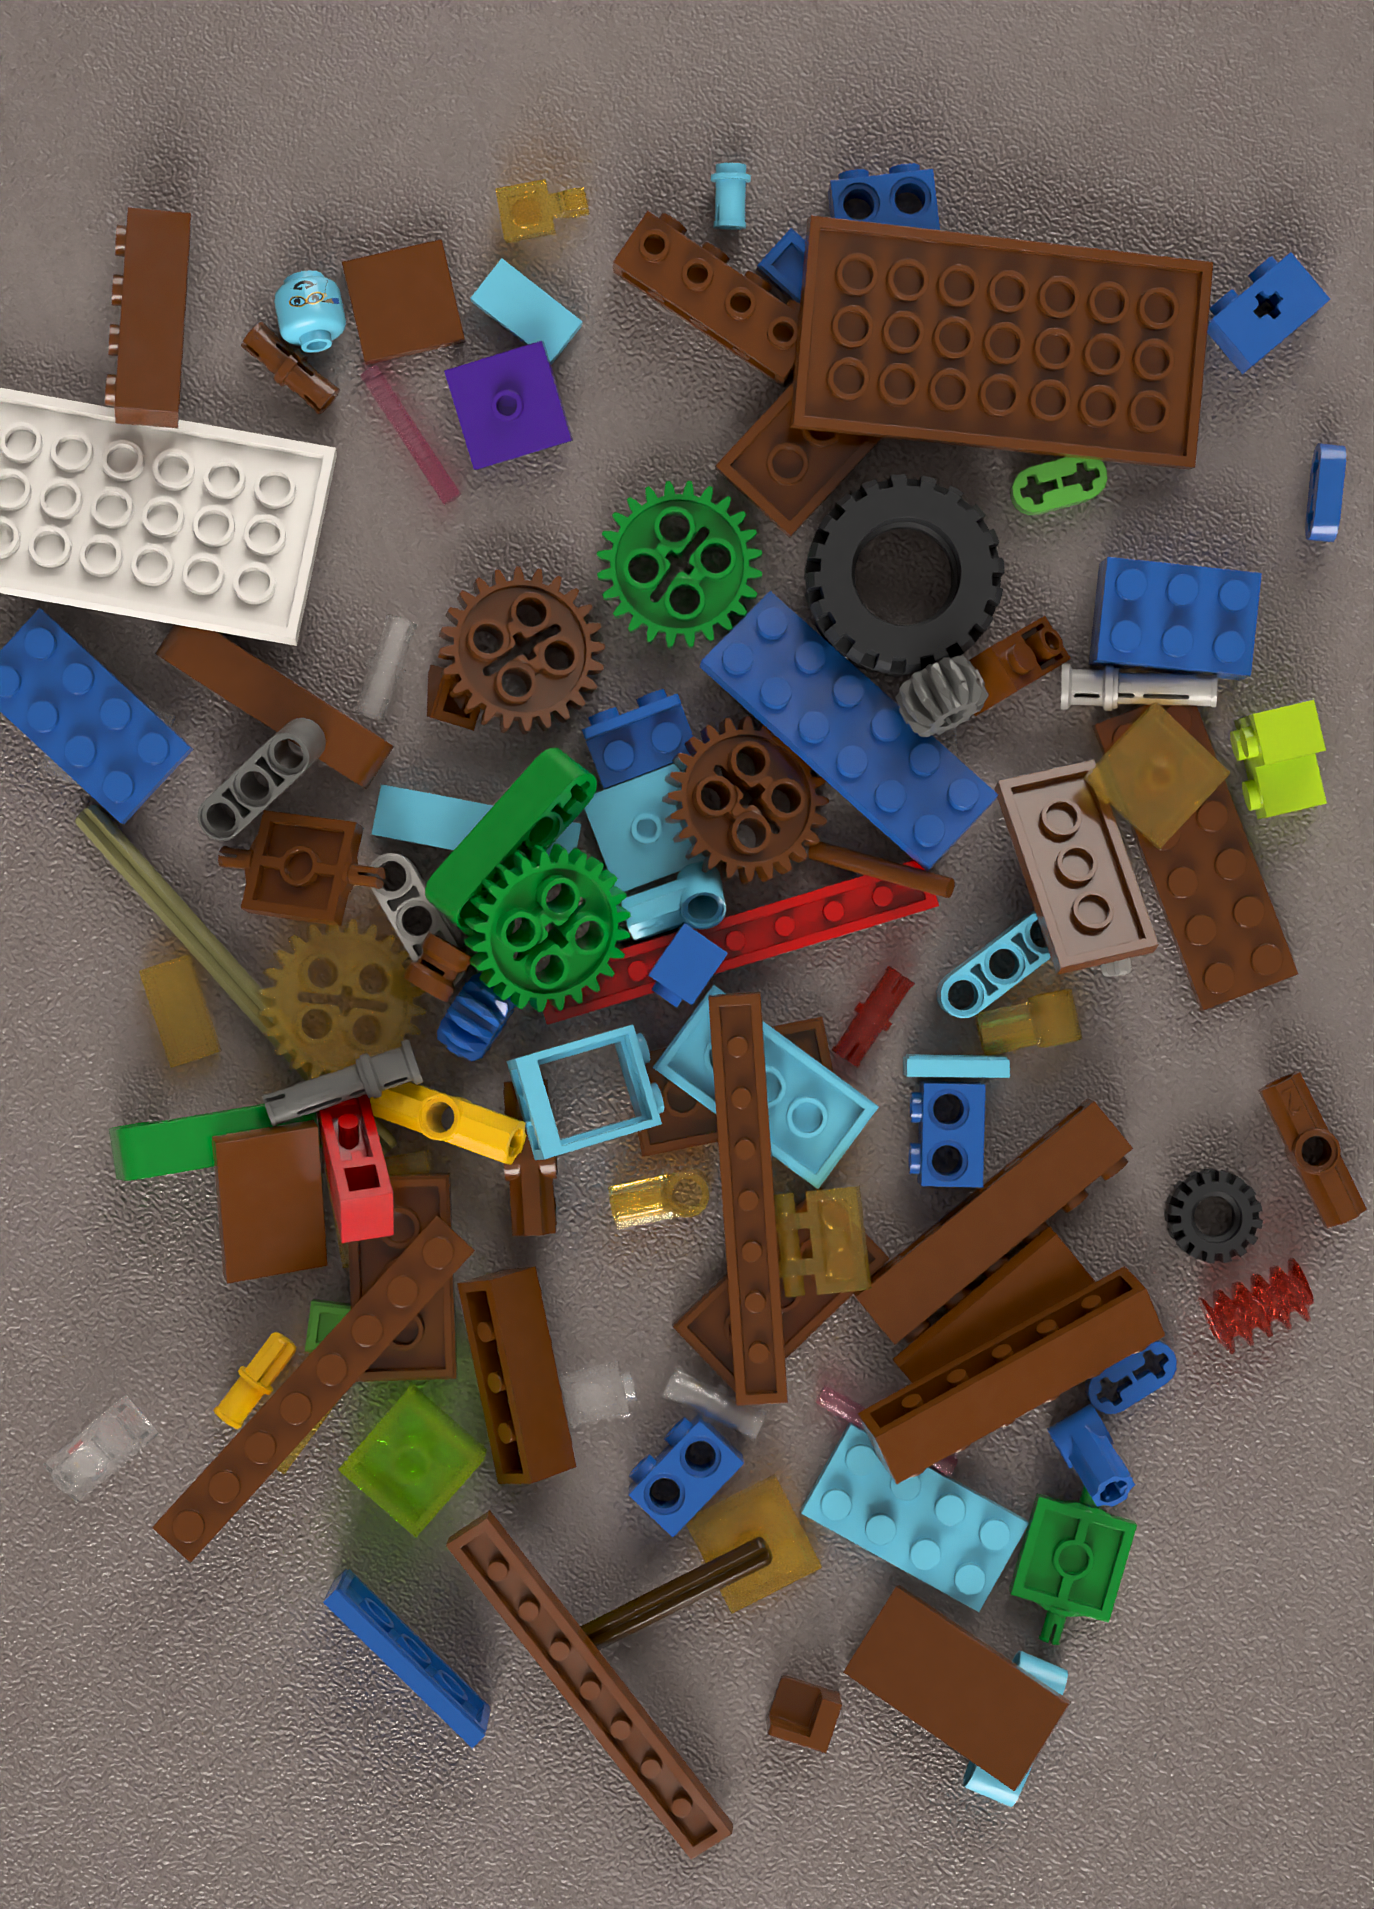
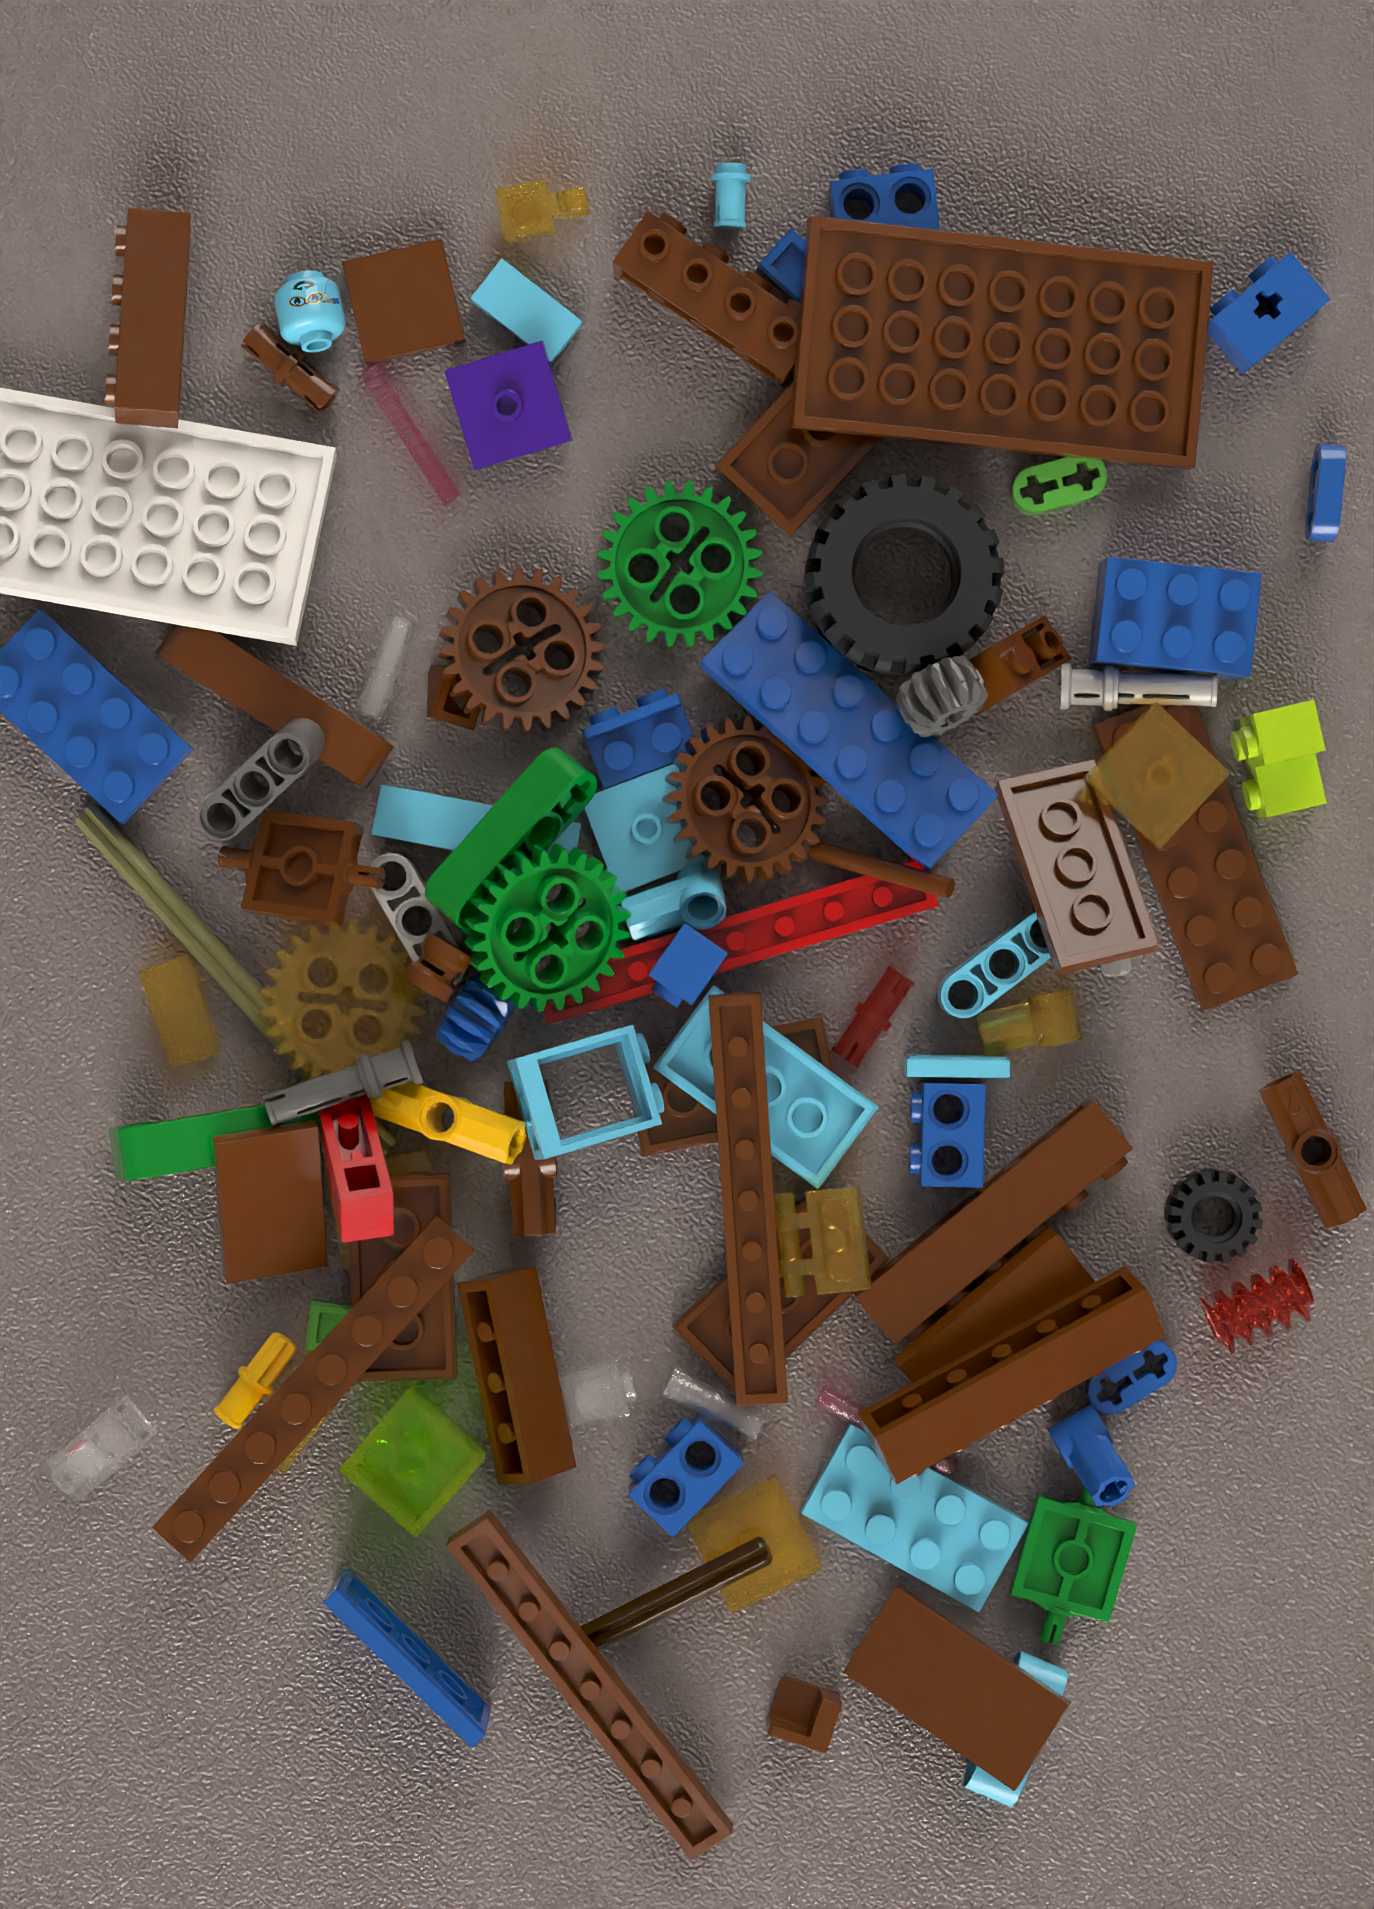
clear yellow piece [608,1167,712,1230] -> none

